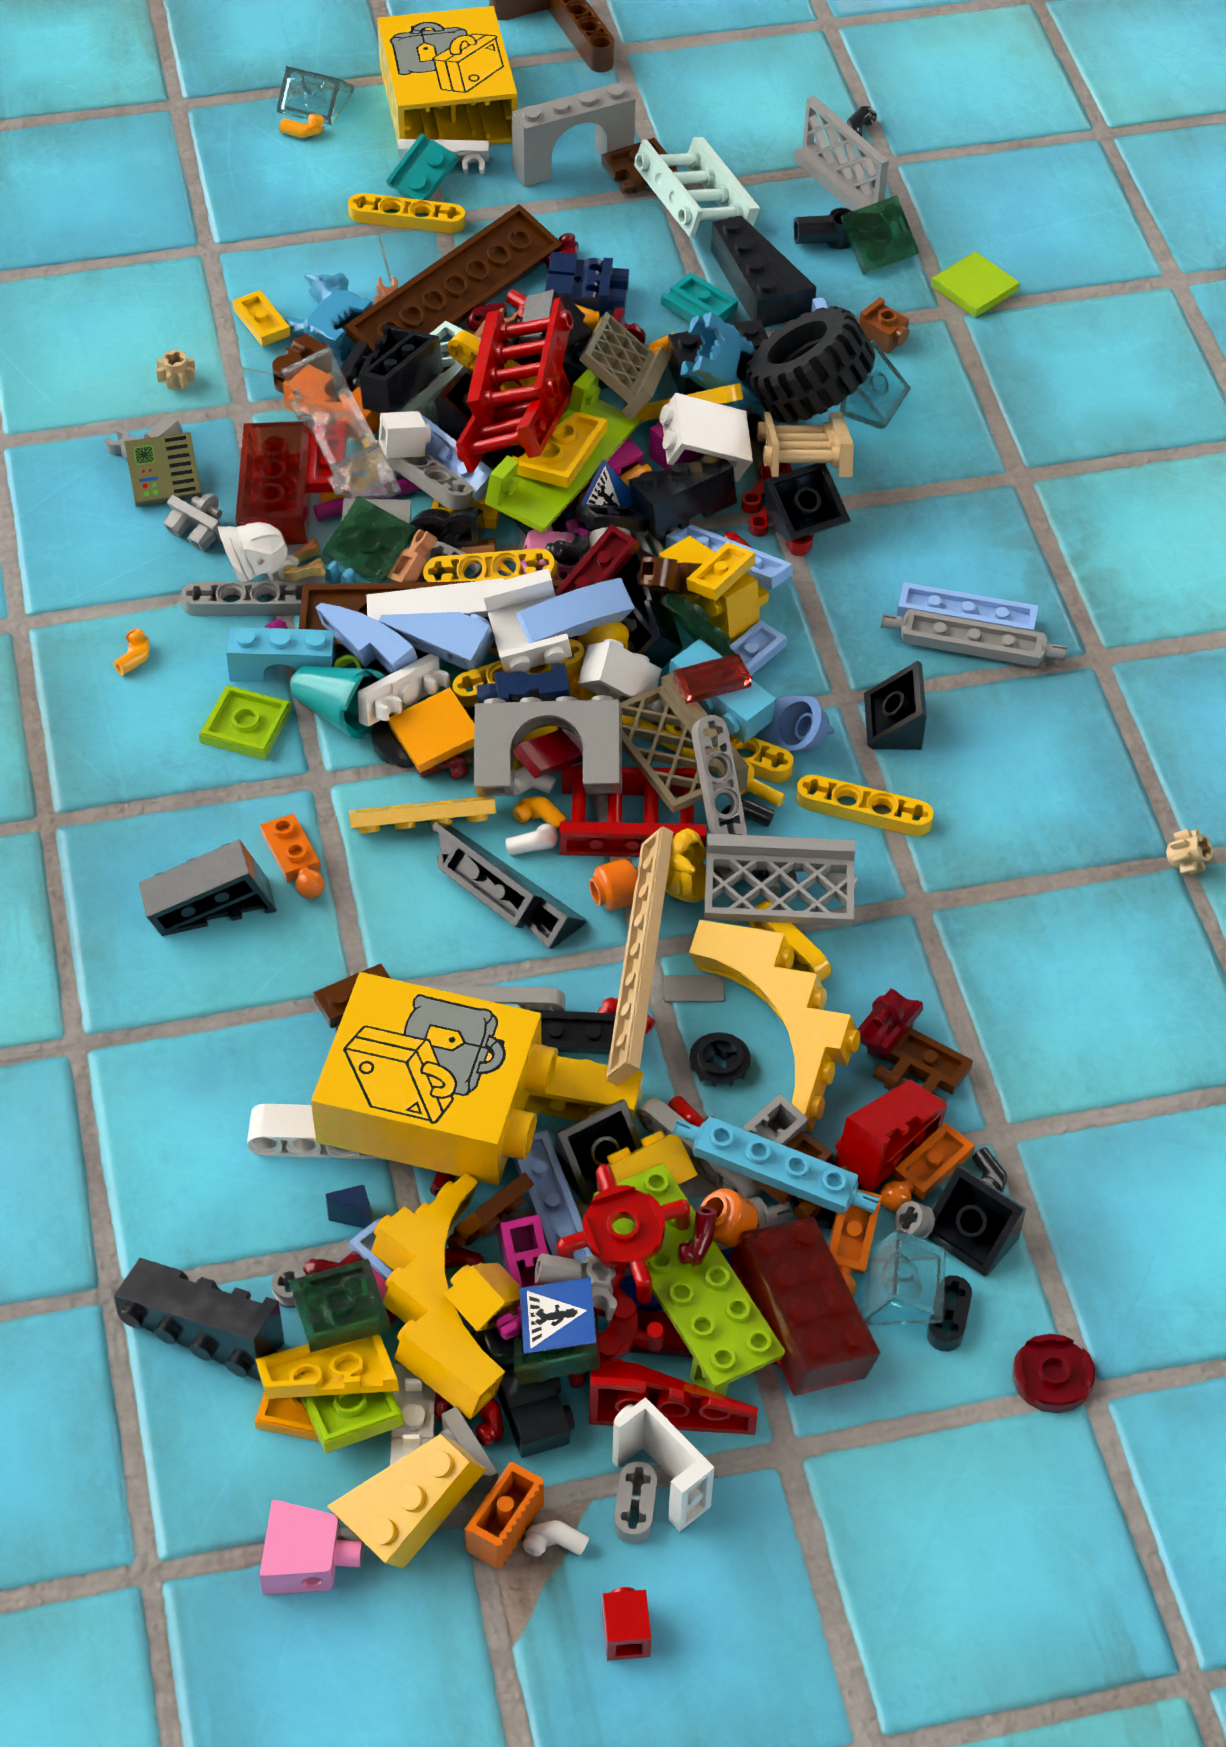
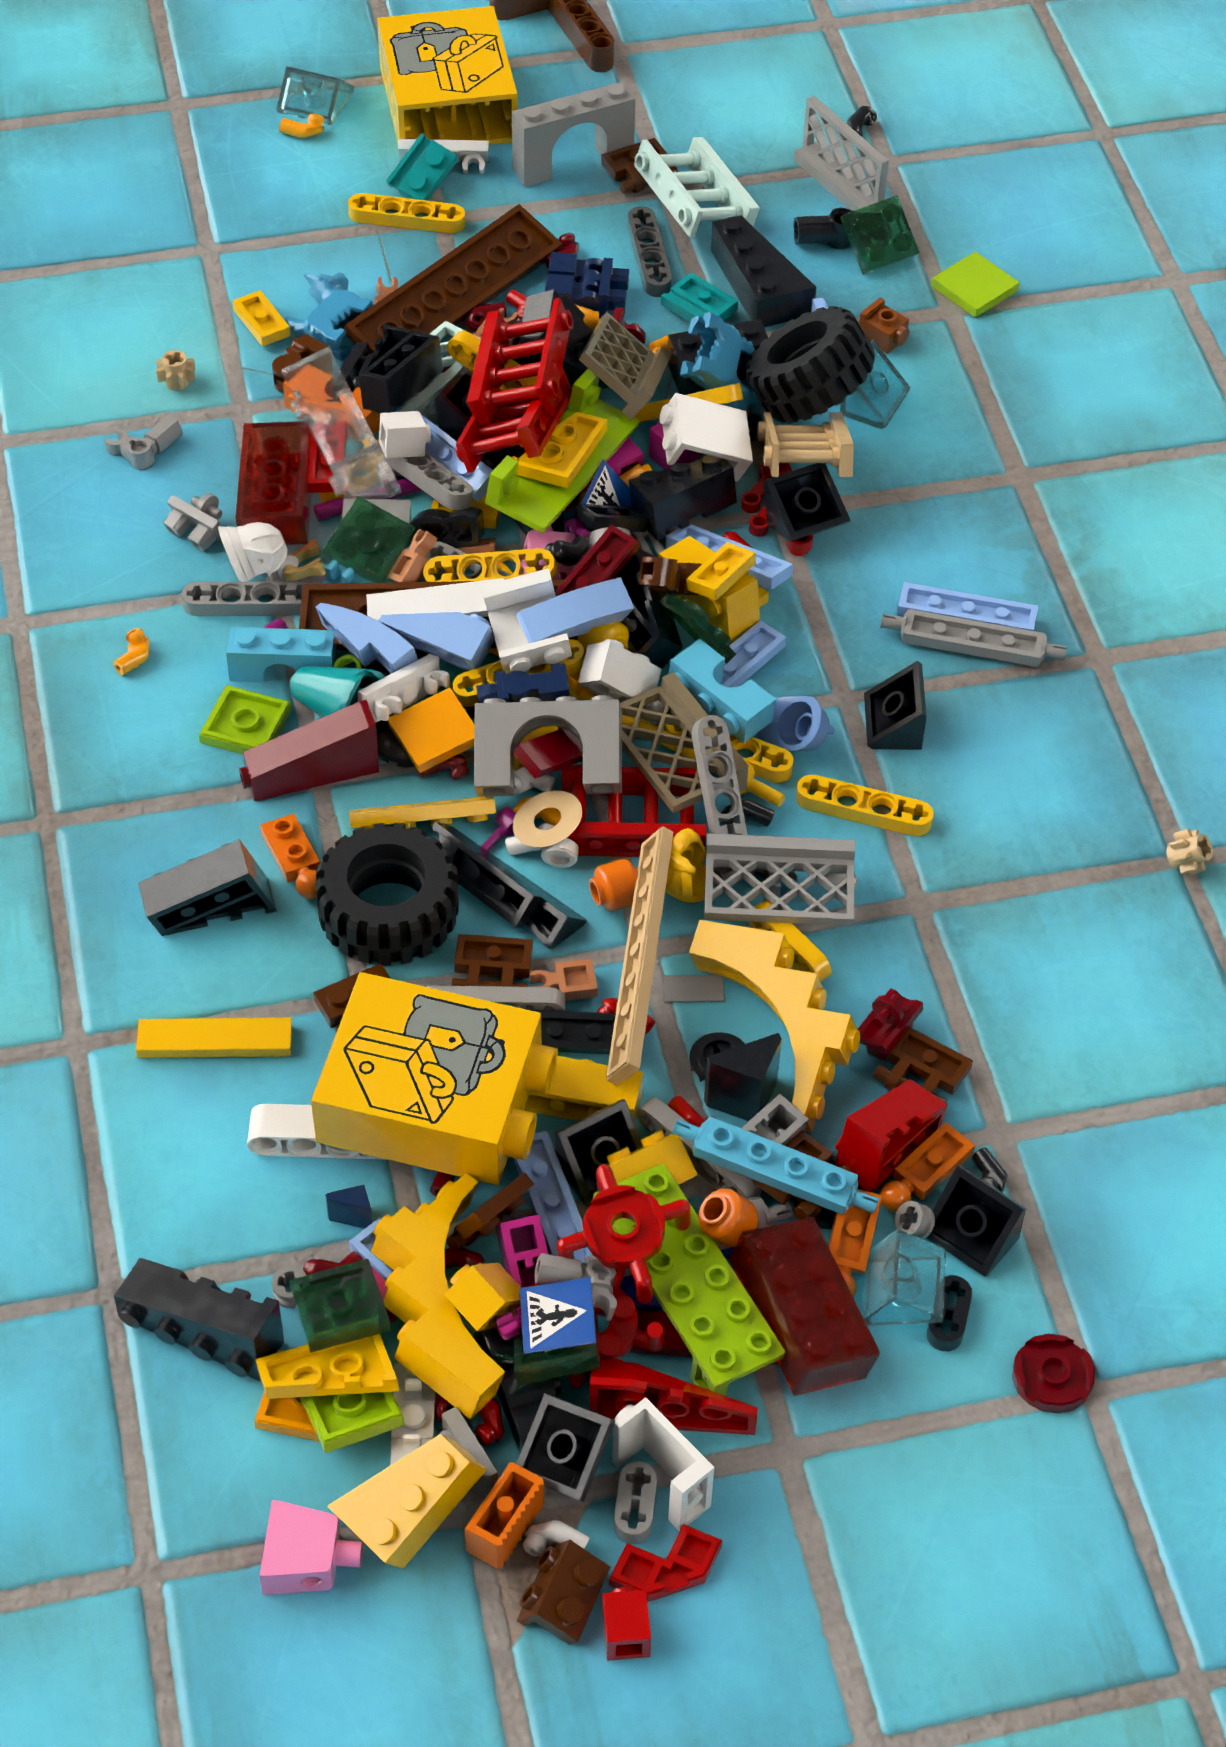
olive tile [124,432,202,507] -> none
clear red tile [672,653,752,704] -> none
dark red arm [678,1206,716,1267] -> none
none -> yellow tile [136,1017,292,1058]
none -> dark red slope [239,700,379,801]
none -> black tyre [315,823,459,966]
none -> reddish brown plate [452,934,533,987]
none -> magenta hand [481,807,516,851]
none -> tan piece [513,791,582,847]
none -> black slope [516,1393,615,1502]
none -> reddish brown bracket [517,1540,610,1645]
none -> nougat plate [530,958,598,1001]
none -> white tile [541,838,579,868]
none -> red tile [609,1524,722,1602]
none -> dark grey beam [628,206,672,297]
none -> black slope [704,1033,782,1121]

